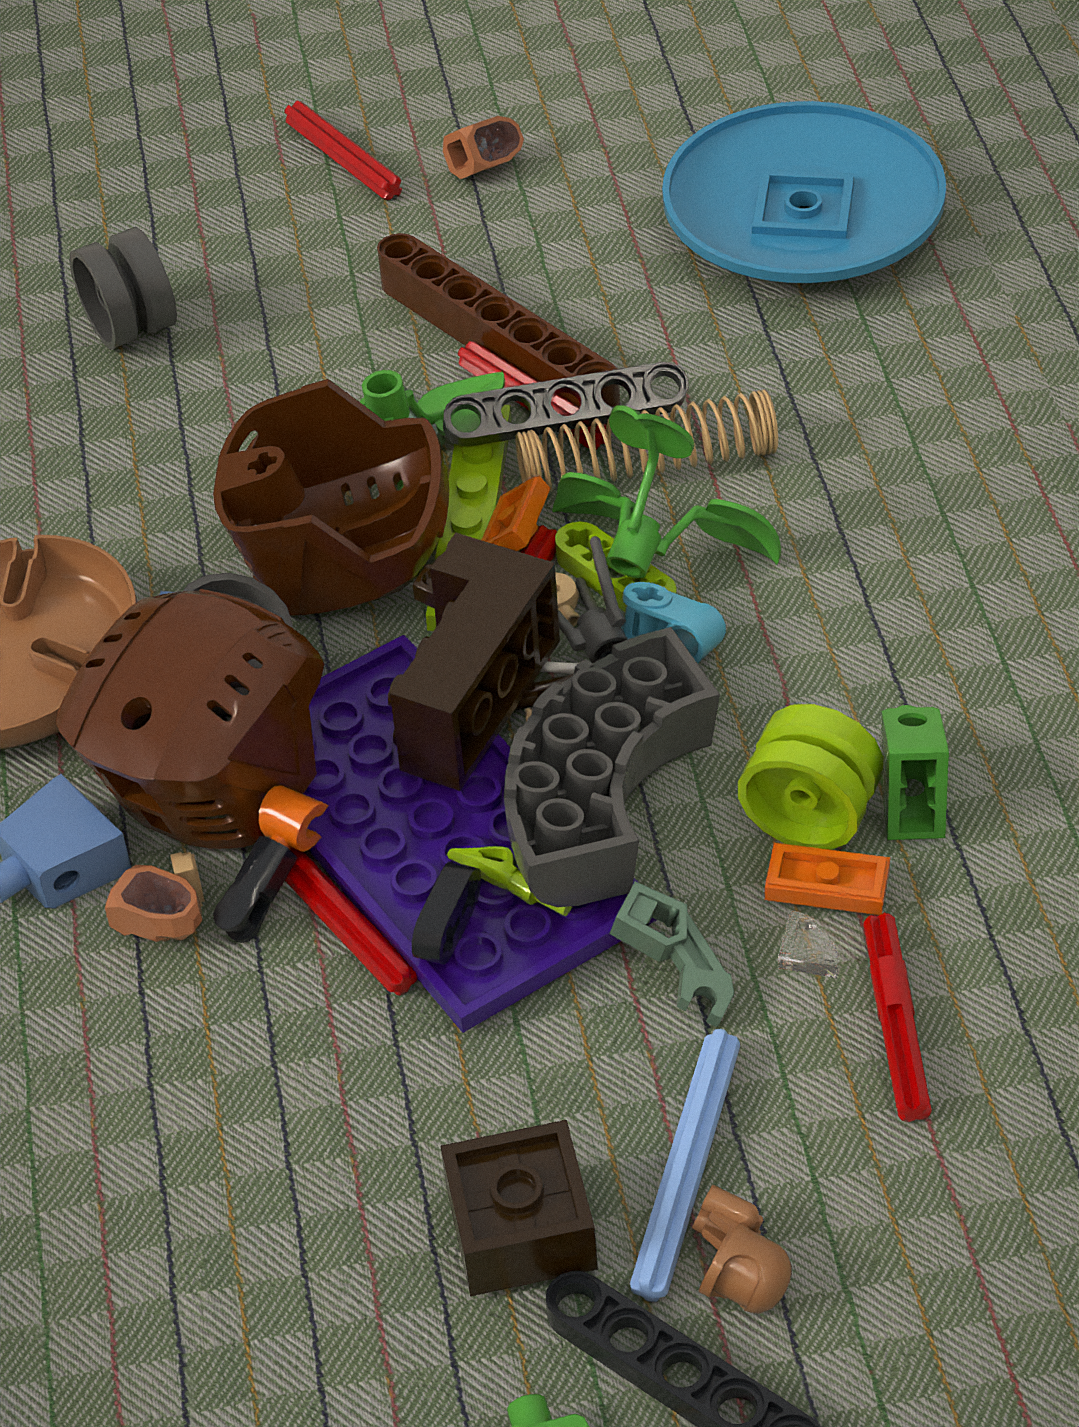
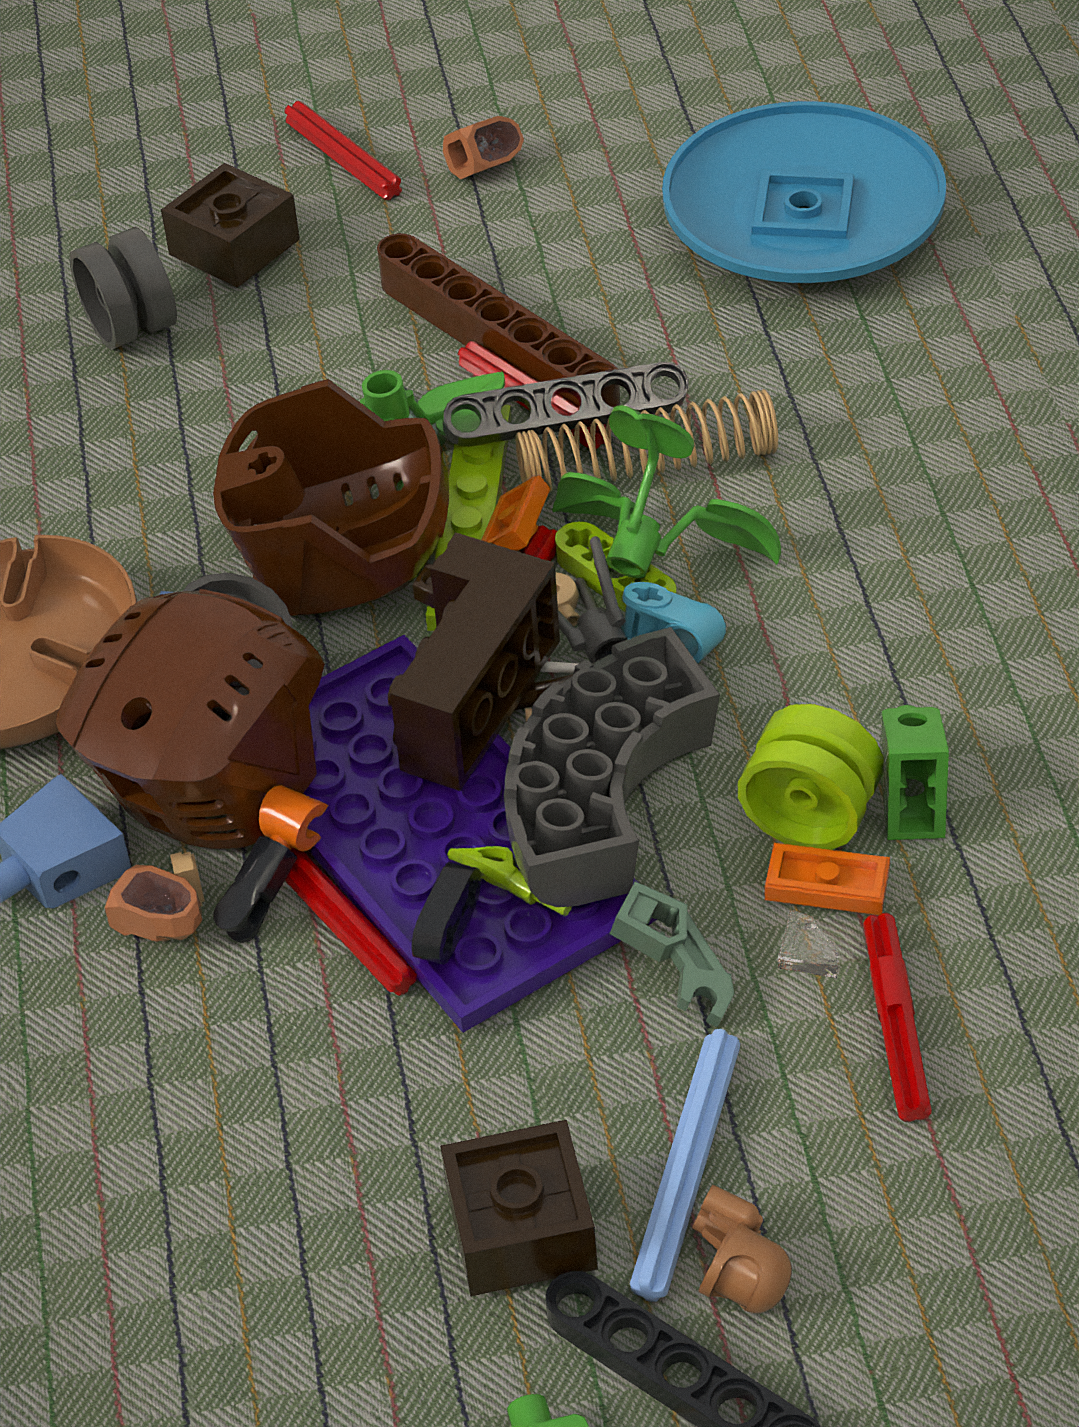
none -> dark brown container [161,163,300,288]

